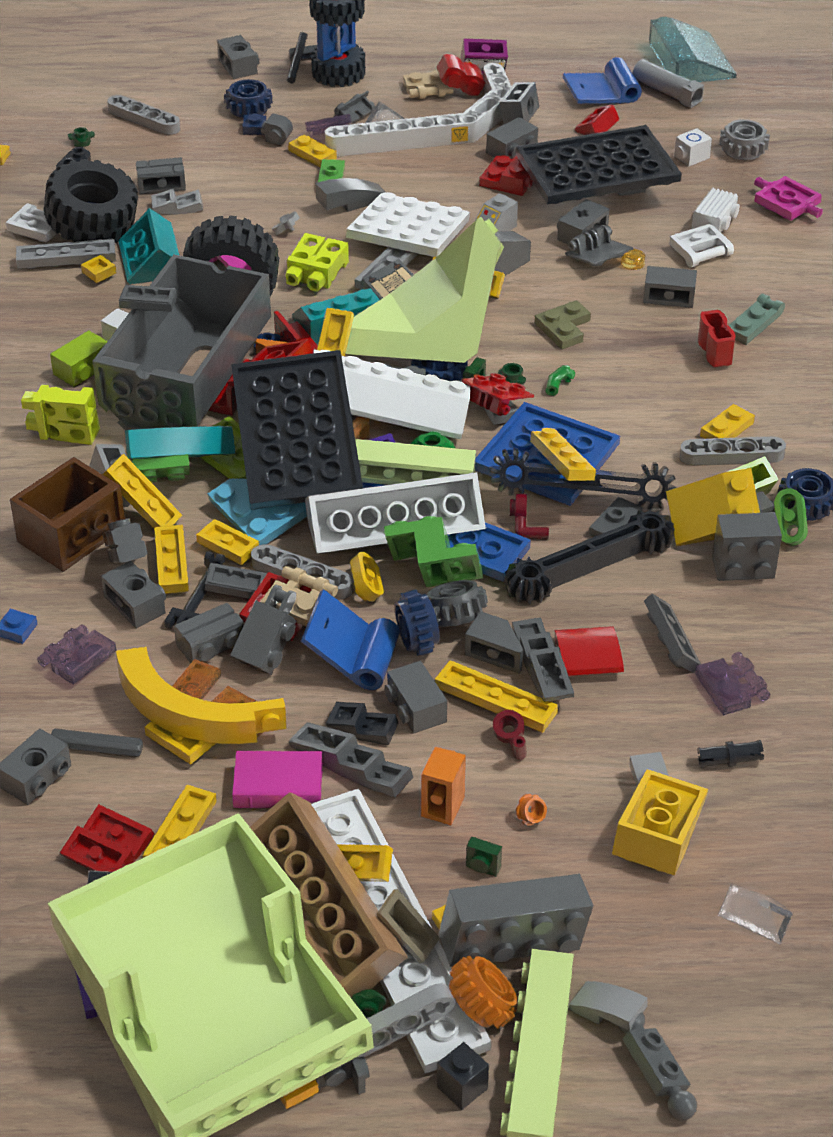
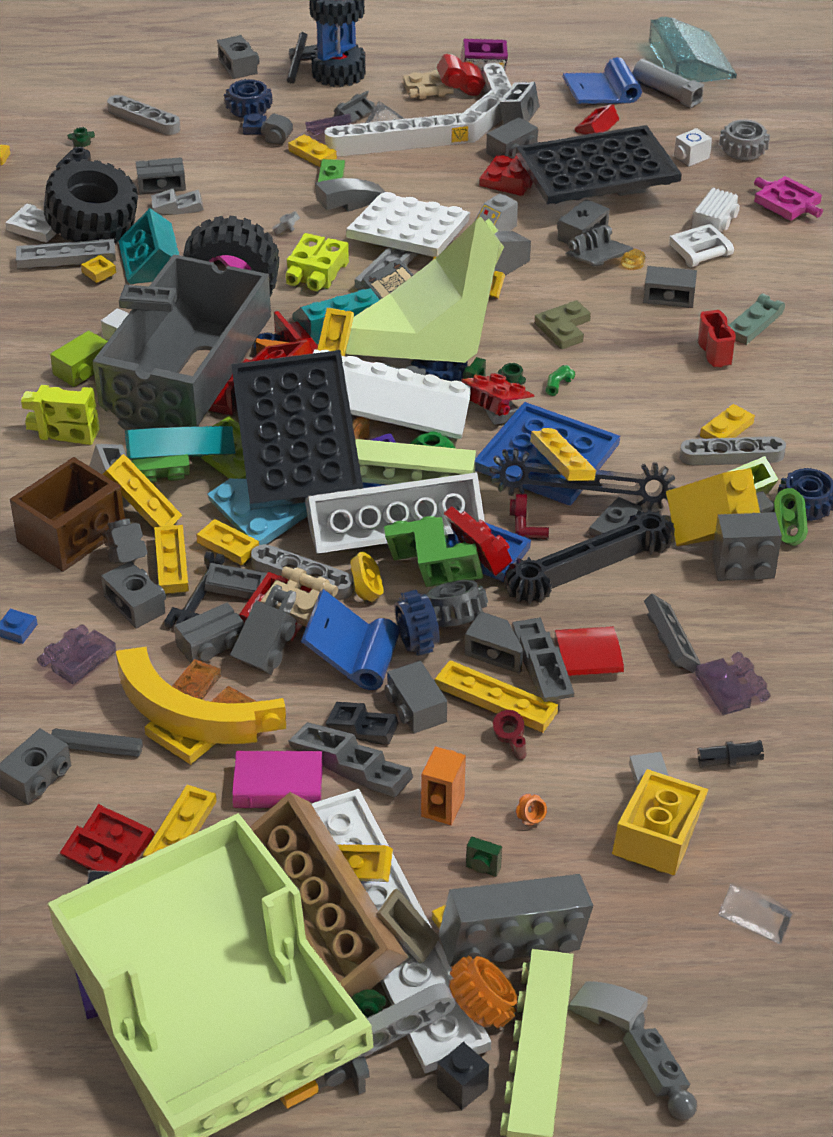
none -> red plate [443,506,513,576]

